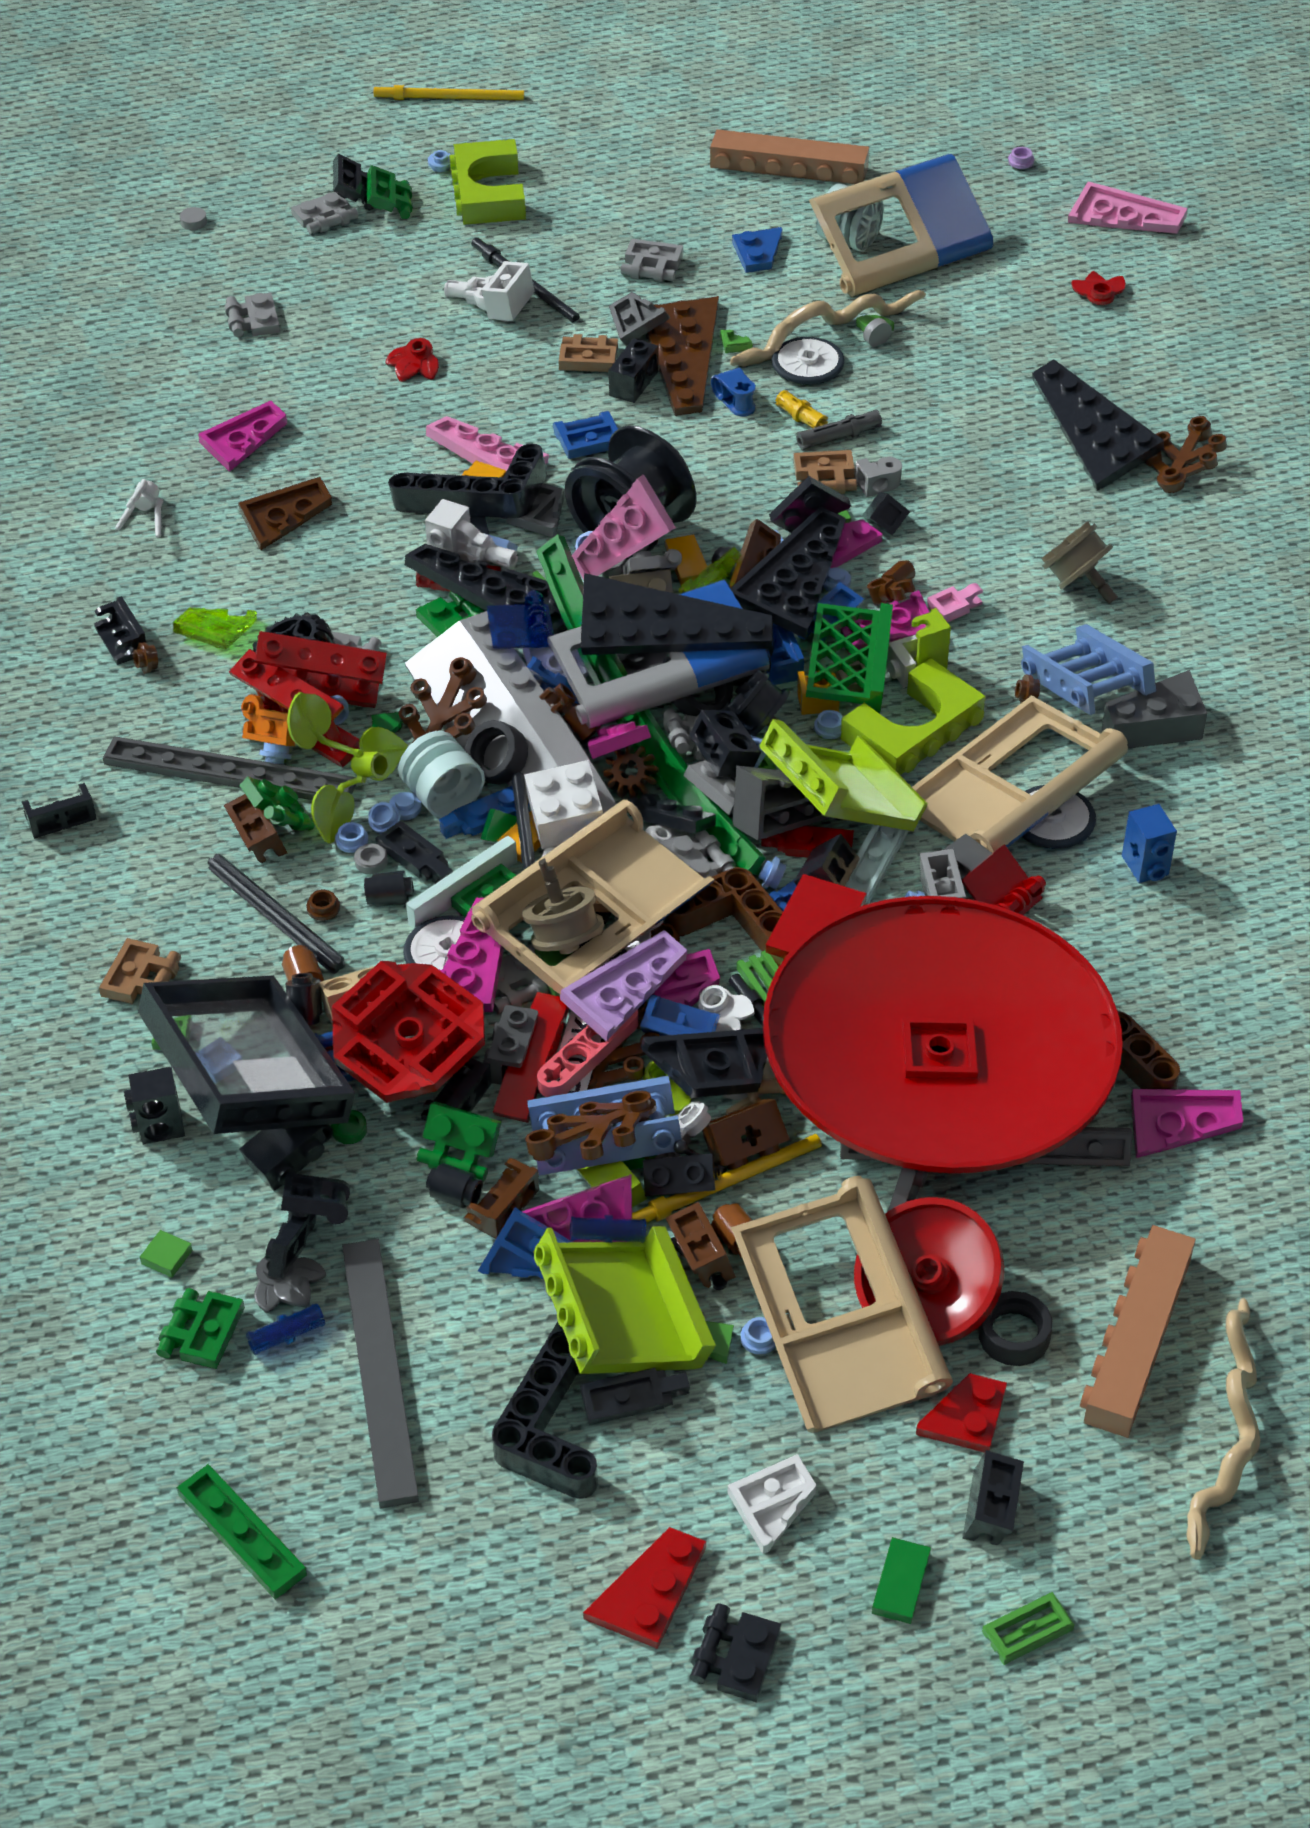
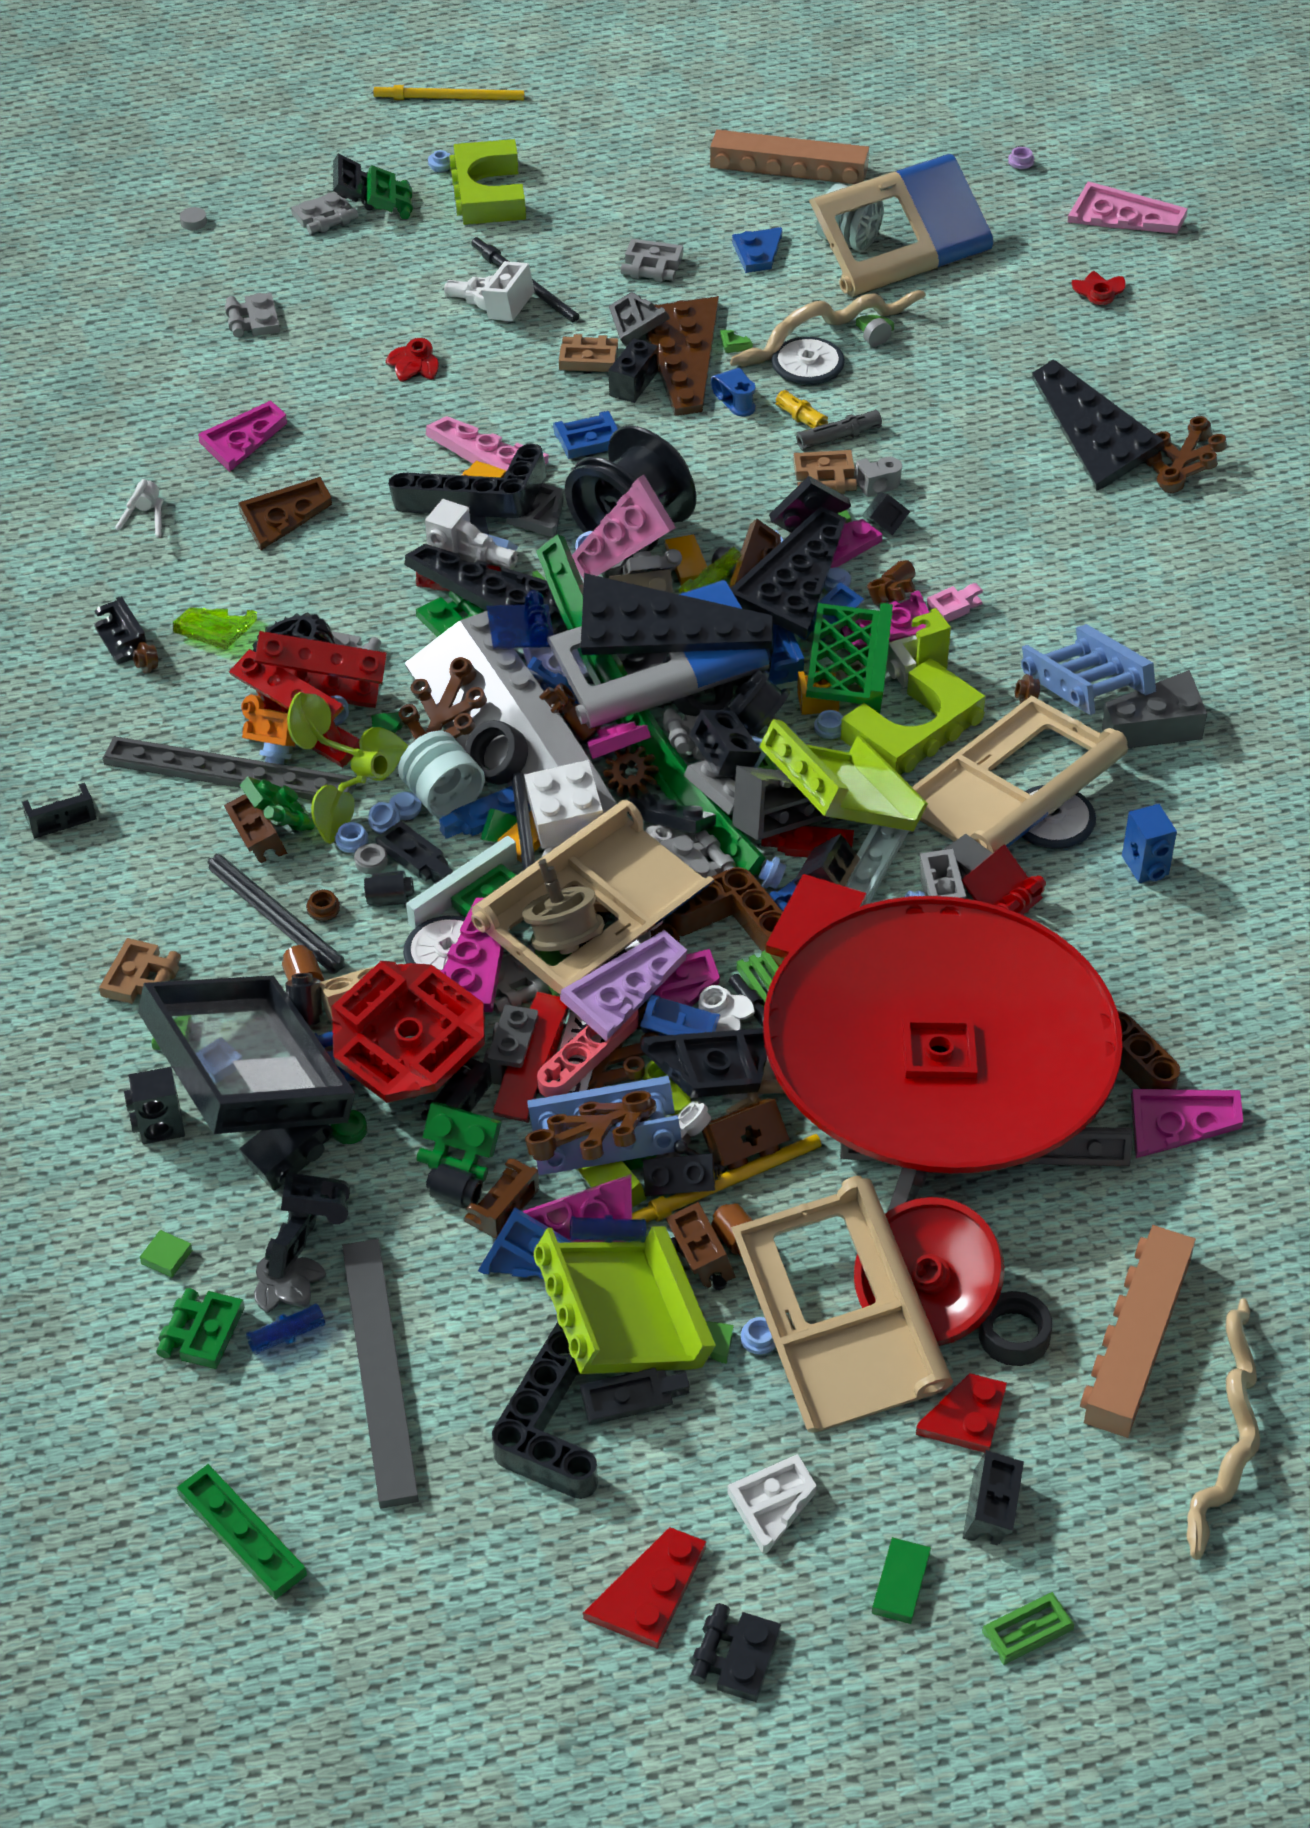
dark tan wheel [1041,521,1118,604] -> none

